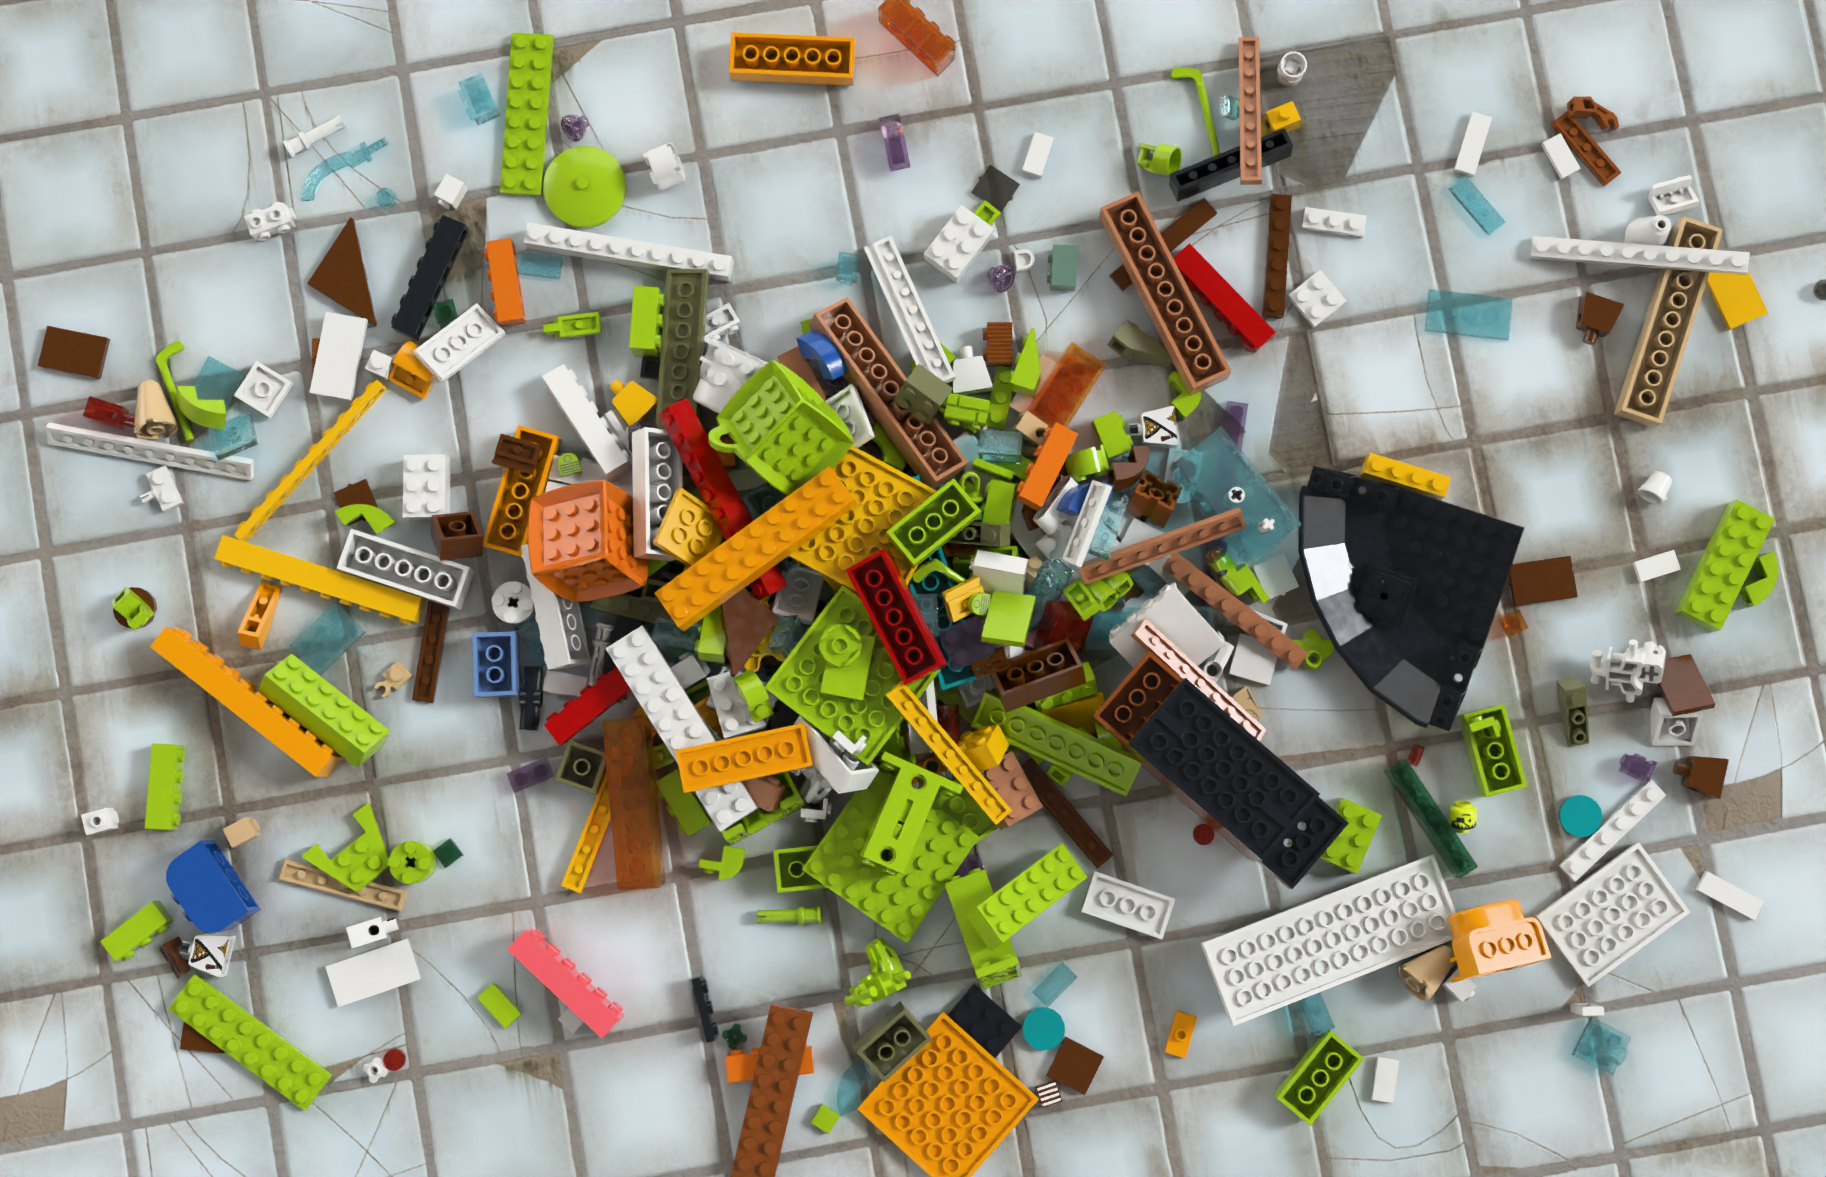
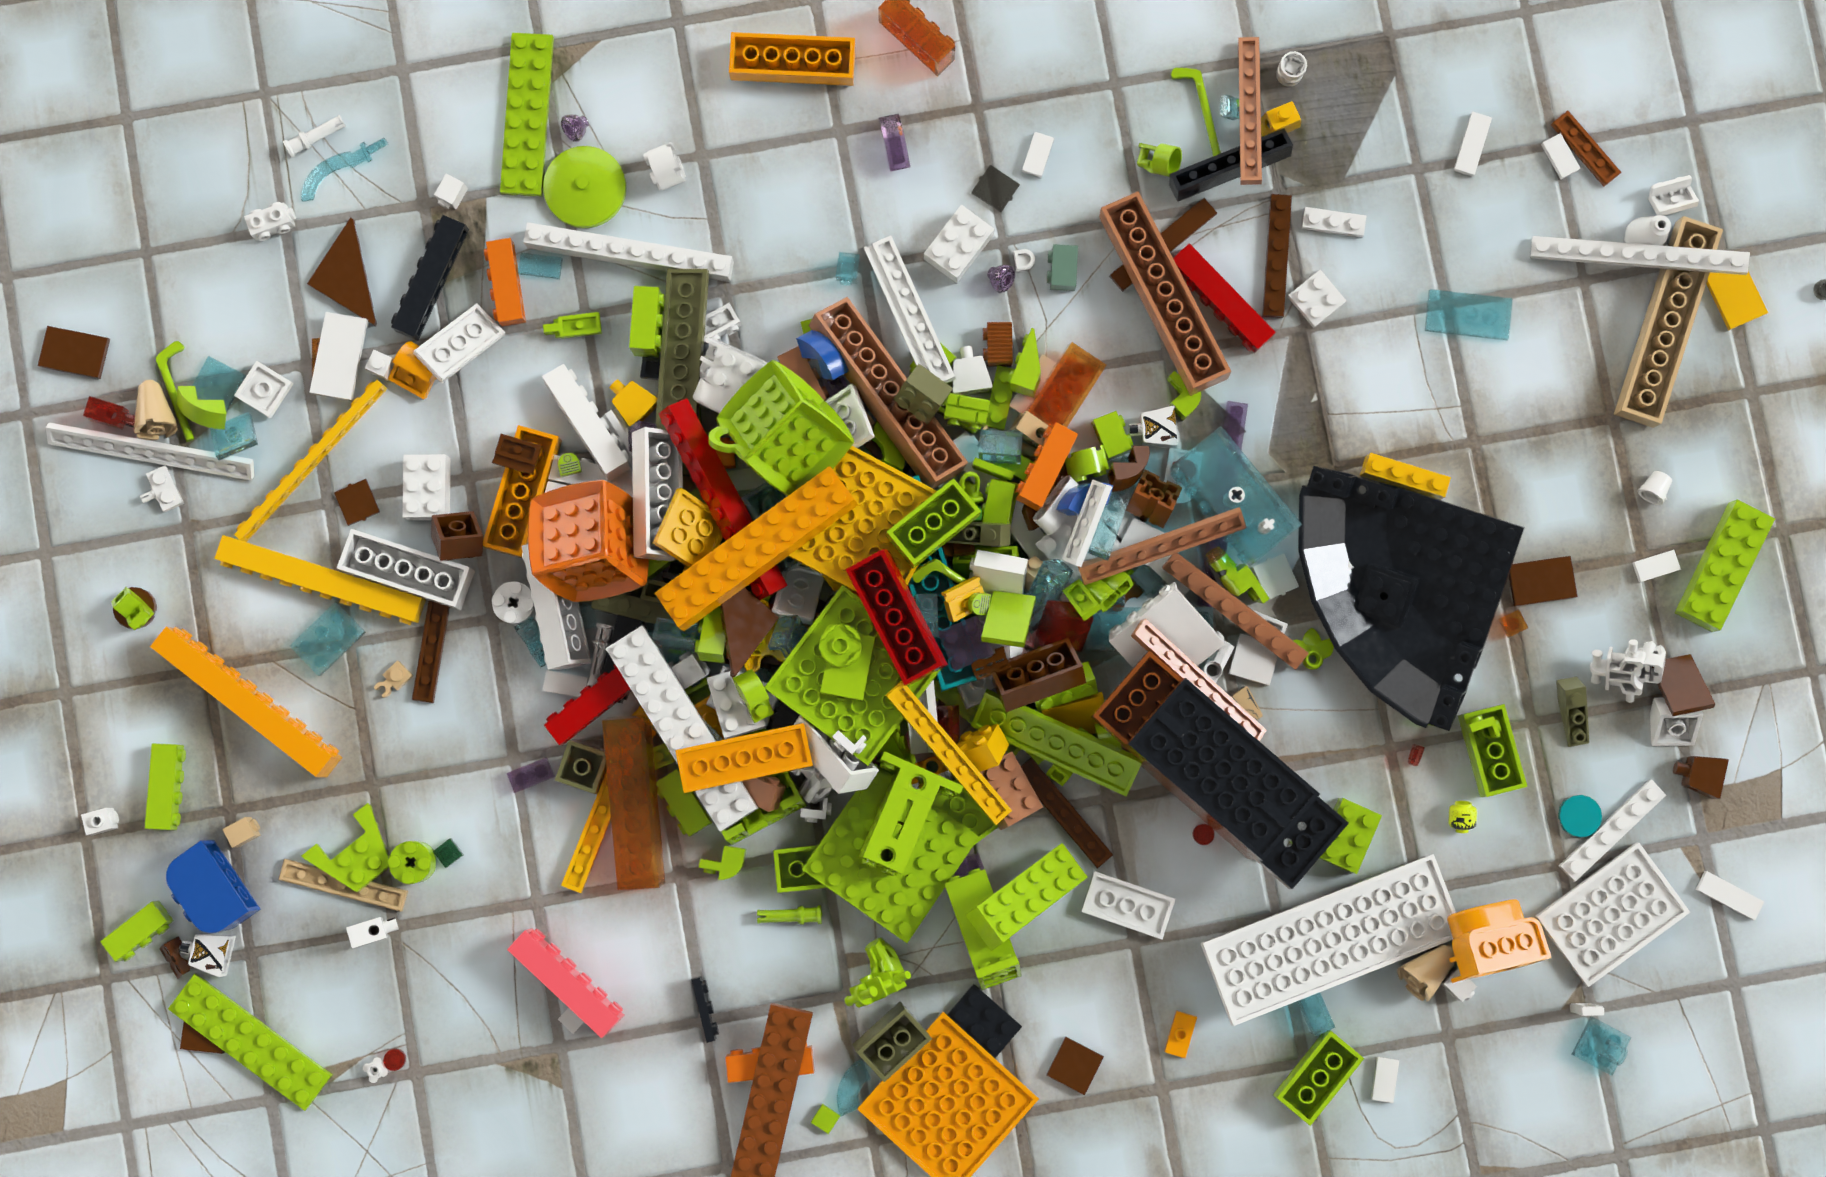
light orange slope [237,581,282,651] -> none
lime brick [258,654,390,768] -> none
white tile [326,938,421,1007] -> none
lime brick [335,504,397,534] -> none
clear light blue plate [376,188,397,209] -> none
clear green plate [432,298,458,324] -> none
clear light blue brick [458,73,501,125] -> none
medium blue brick [472,631,520,698] -> none
lime tile [477,982,523,1029] -> none
black piece [519,666,543,731] -> none
clear green plate [722,1023,747,1049] -> none
lime tile [974,200,1001,226] -> none
teal tile [1022,1007,1065,1051] -> none
clear light blue tile [1032,962,1077,1007] -> none
tile [1035,1080,1063,1108] -> none
olive slope [1108,319,1173,368] -> none
clear green brick [1383,758,1478,878] -> none
clear light blue tile [1448,175,1505,236] -> none
dark orange piece [1566,96,1619,131] -> none
reddish brown torso [1576,292,1624,345] -> none
clear purple brick [1619,753,1657,782] -> none
lime brick [1739,551,1778,608] -> none

